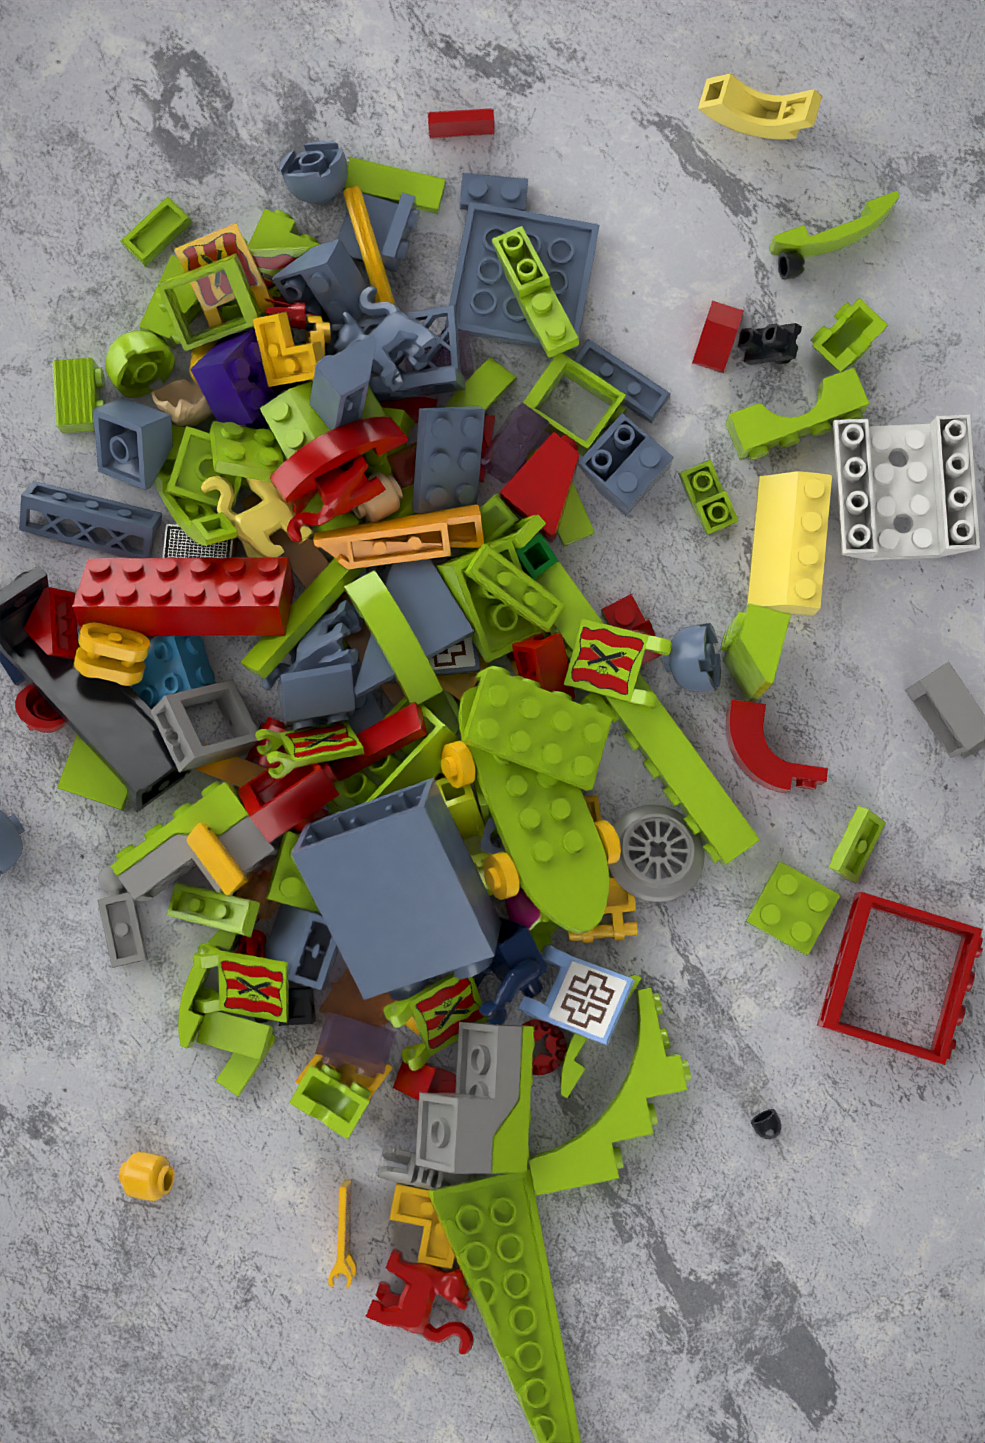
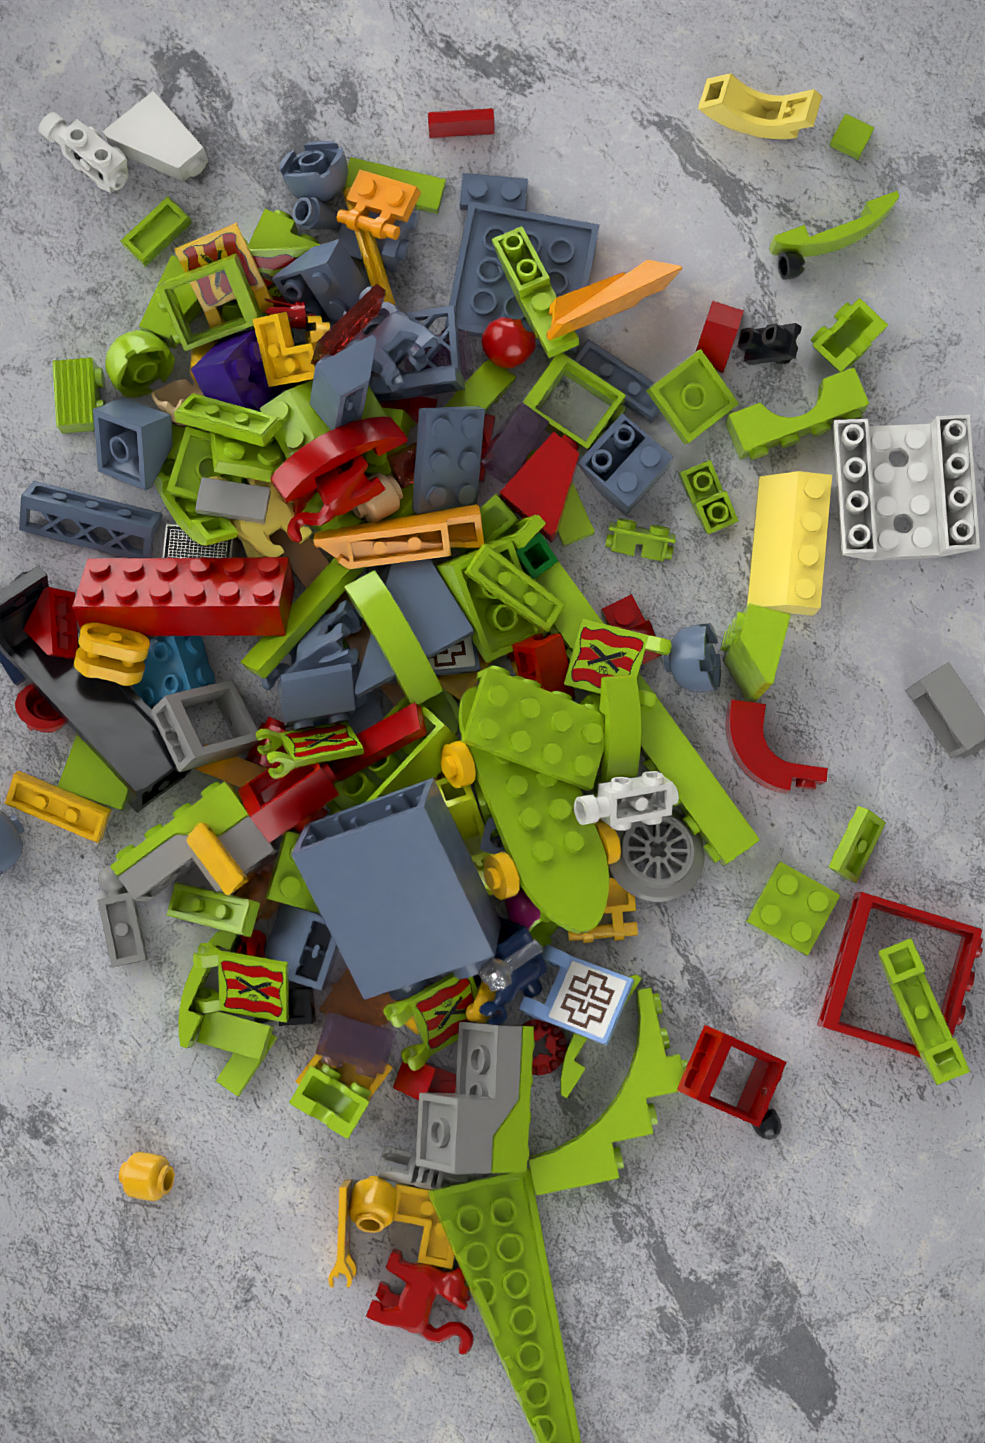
none -> yellow tile [4,770,112,843]
none -> white brick [39,112,129,194]
none -> white slope [102,91,209,182]
none -> lime tile [174,393,282,447]
none -> light grey tile [195,477,271,524]
none -> sand blue cone [293,196,342,231]
none -> clear red tile [311,283,386,366]
none -> light orange plate [336,170,421,240]
none -> yellow head [349,1176,397,1233]
none -> yellow arm [466,971,501,1023]
none -> clear bar [478,939,543,991]
none -> red hair [481,317,536,369]
none -> light orange wedge [546,260,682,341]
none -> white brick [574,771,679,830]
none -> lime slope [593,675,641,797]
none -> lime hinge [605,518,676,562]
none -> lime plate [646,349,739,445]
none -> red window [677,1025,787,1127]
none -> lime tile [829,113,875,160]
none -> lime slope [878,938,971,1085]

